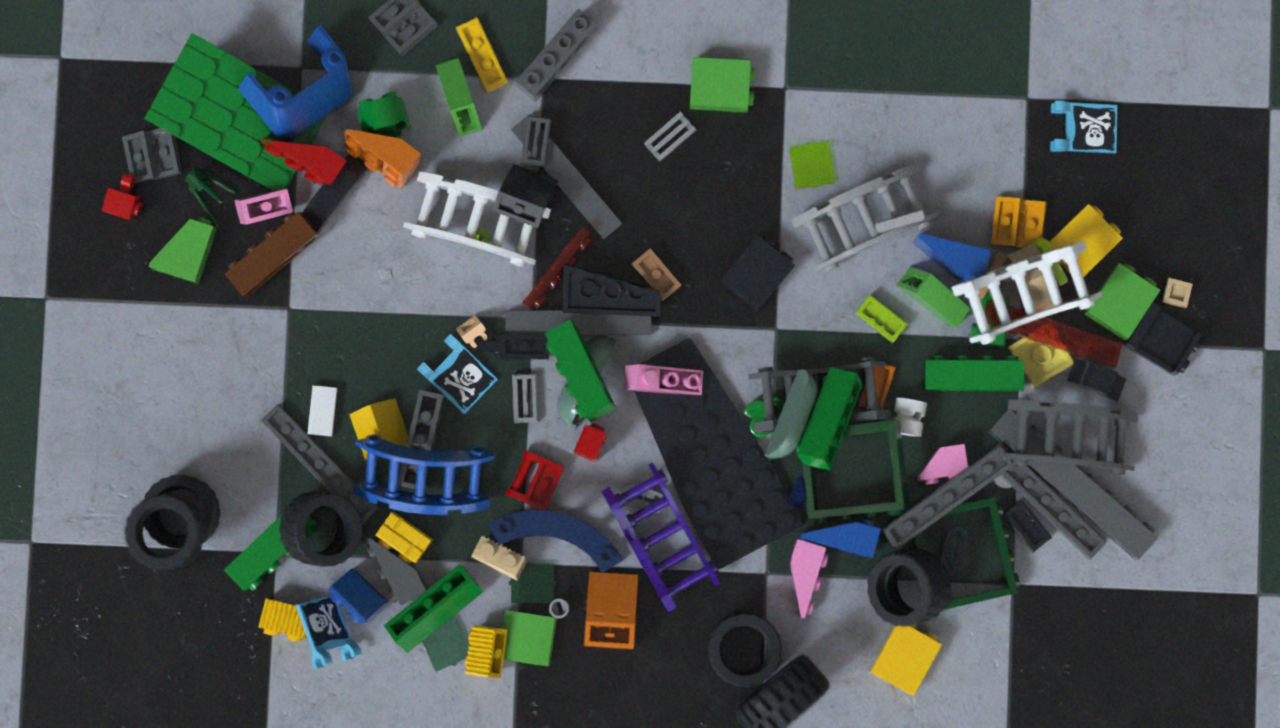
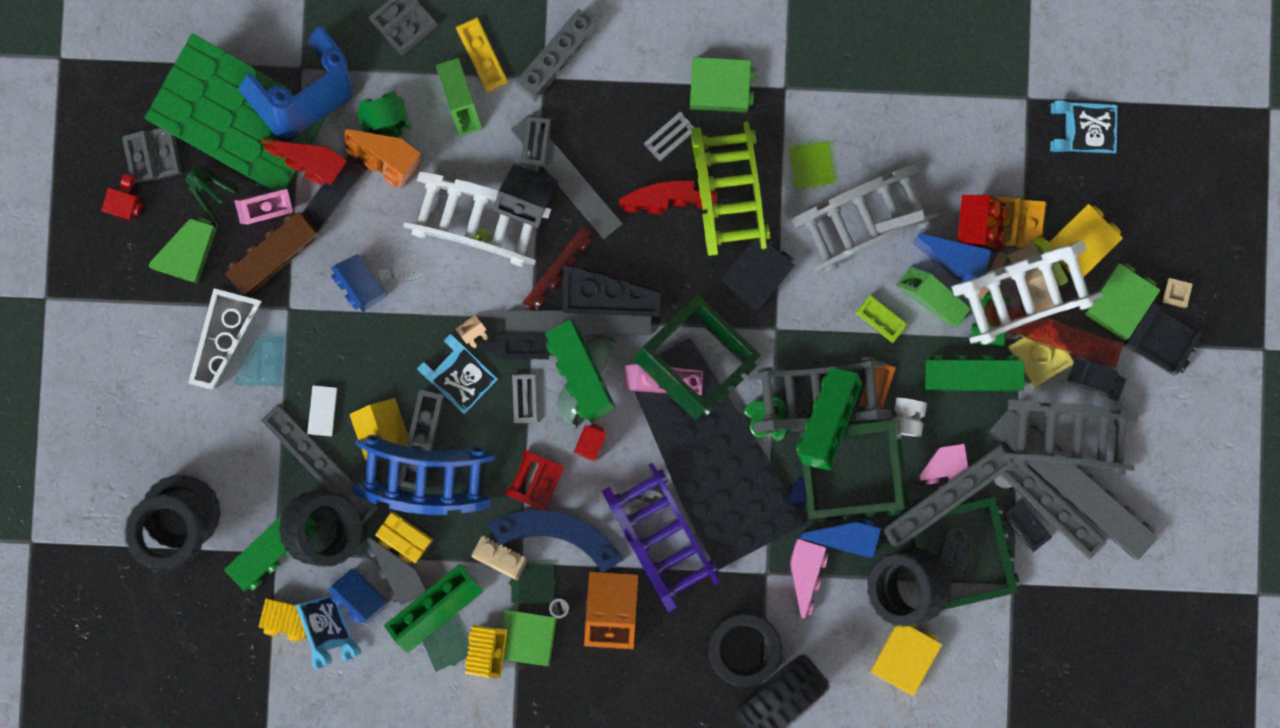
medium nougat plate [632,248,681,301] -> none
sand green brick [765,370,817,459] -> none
none -> white wedge [188,289,262,390]
none -> clear light blue wing [234,337,283,387]
none -> blue slope [331,254,387,312]
none -> red slope [619,181,718,215]
none -> dark green window [632,295,761,421]
none -> lime fence [691,122,770,256]
none -> red brick [957,194,1008,251]

